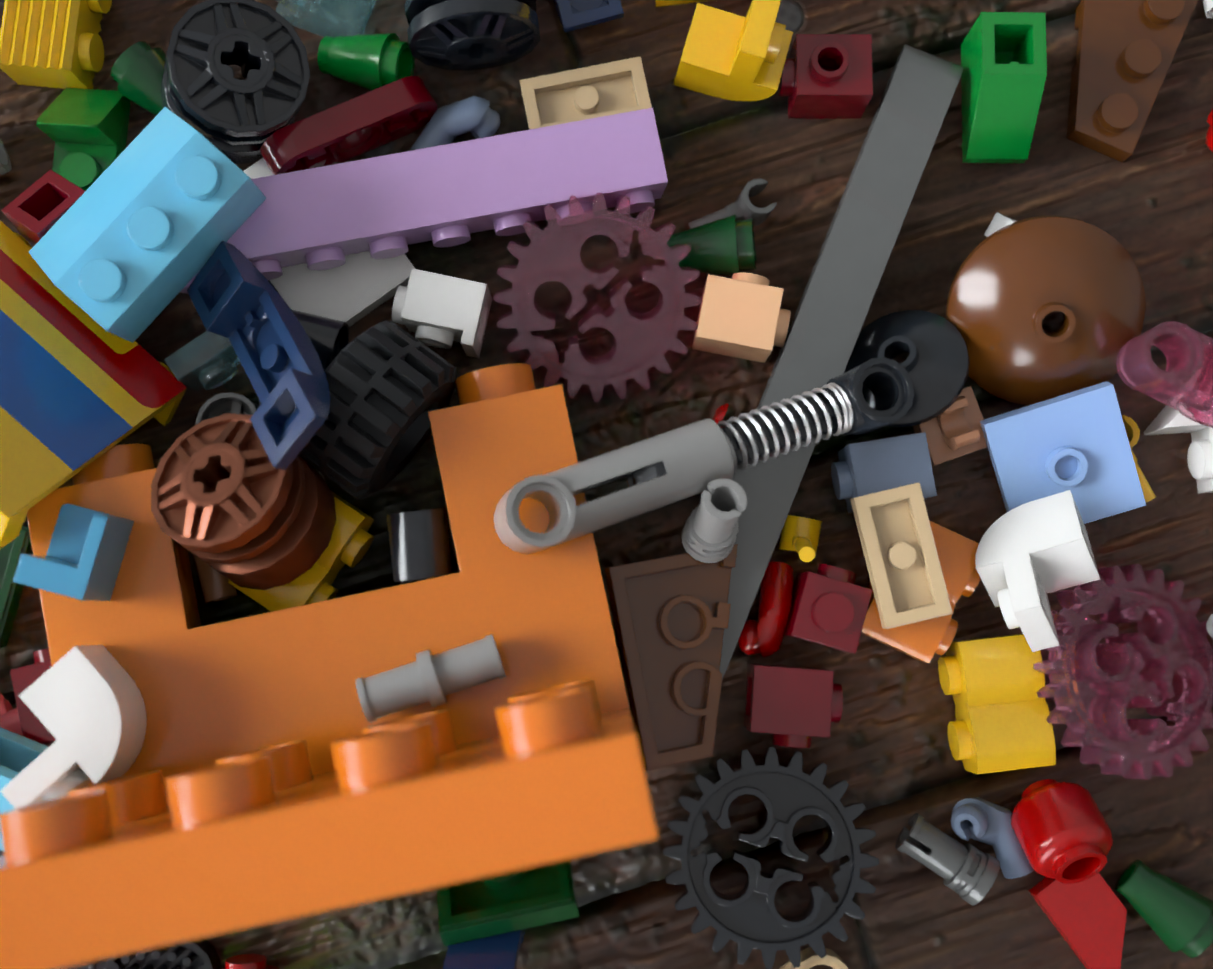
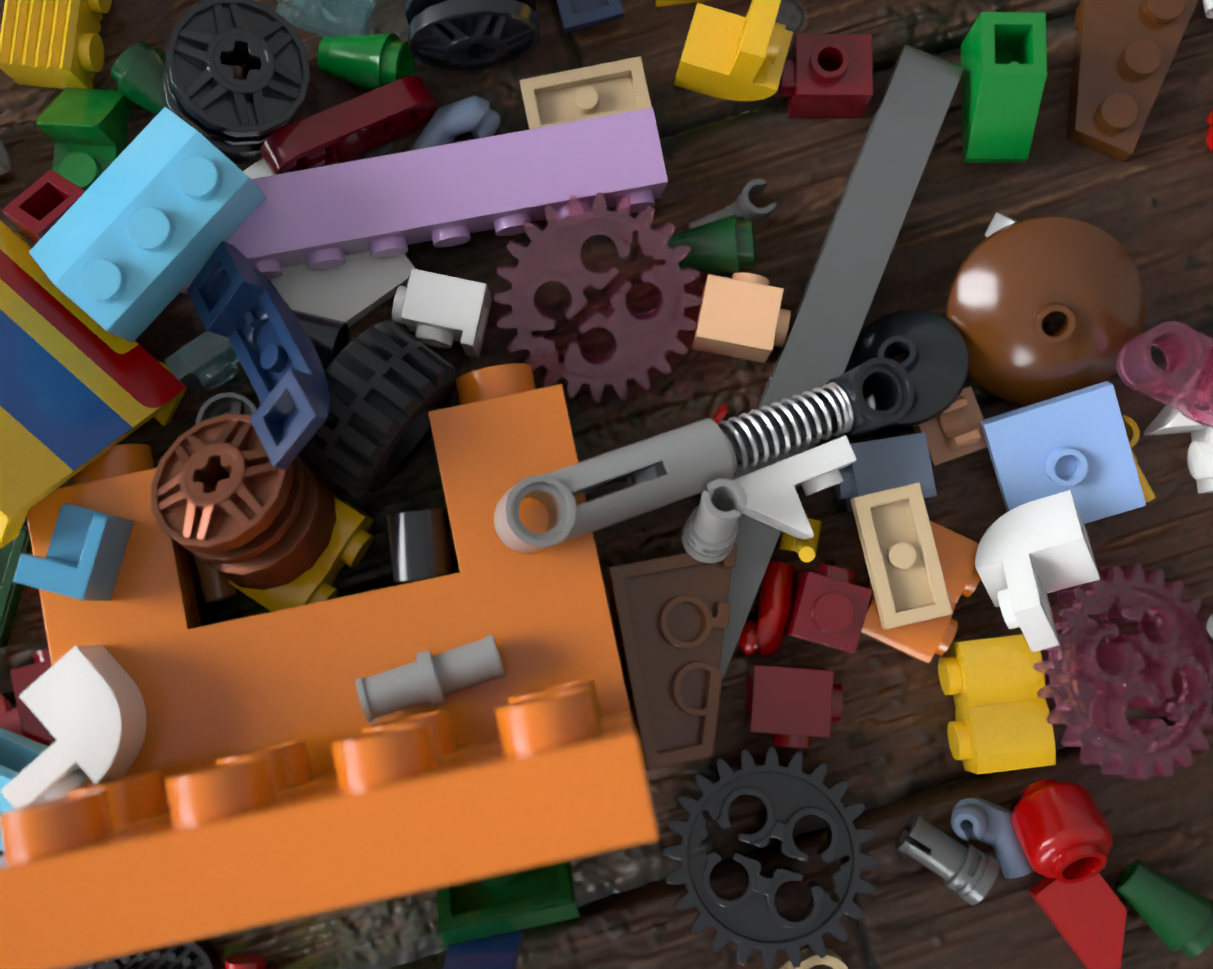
none -> white slope [732,435,856,540]

